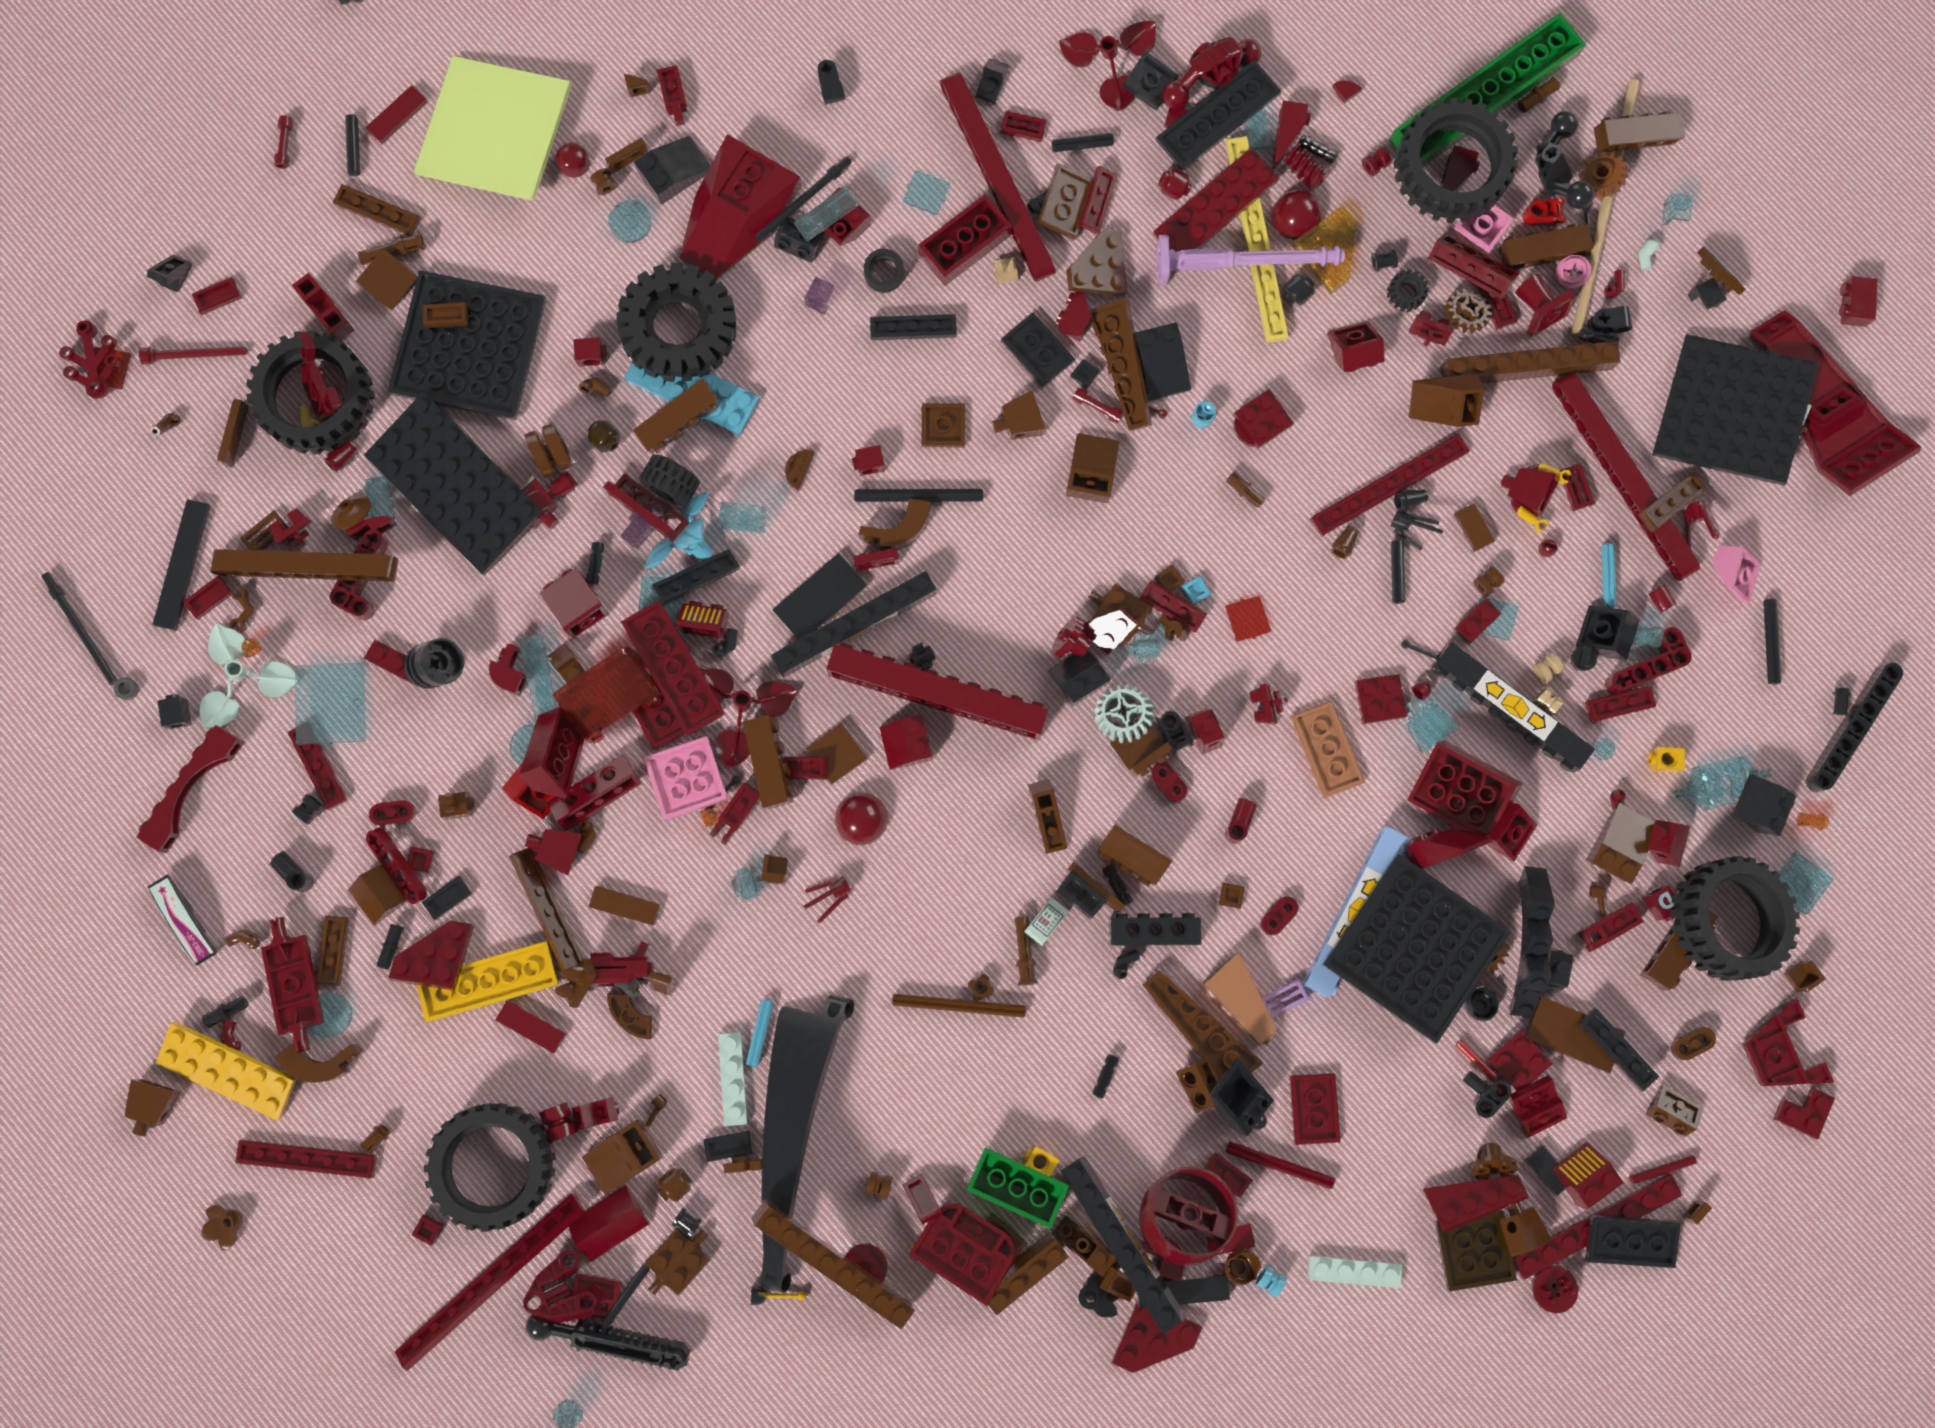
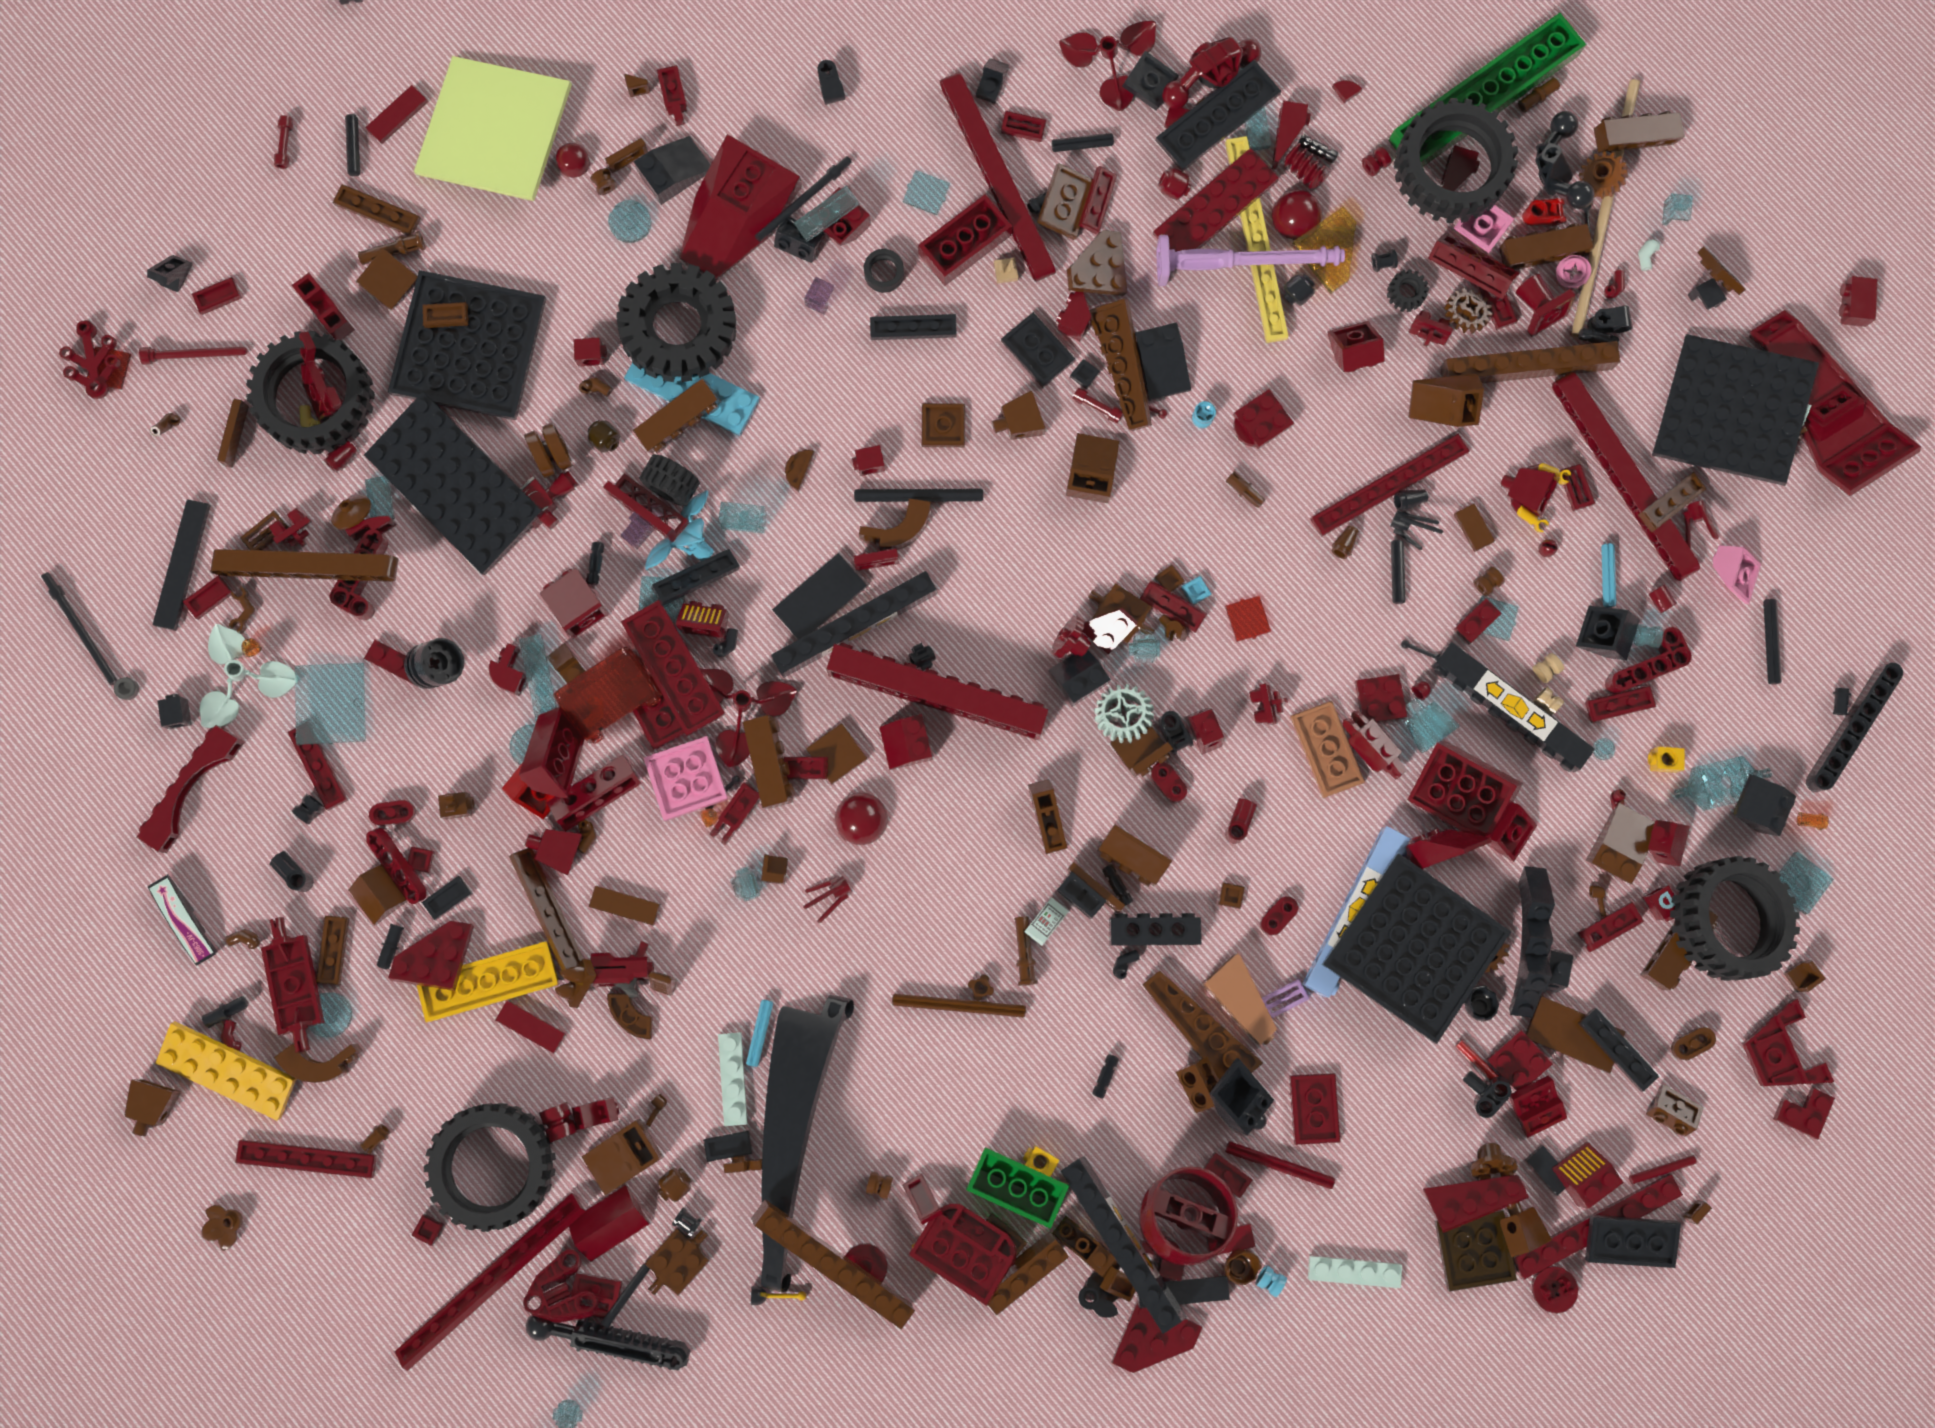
black piece [1570,646,1597,671] -> none
none -> dark red hinge [1342,710,1407,780]

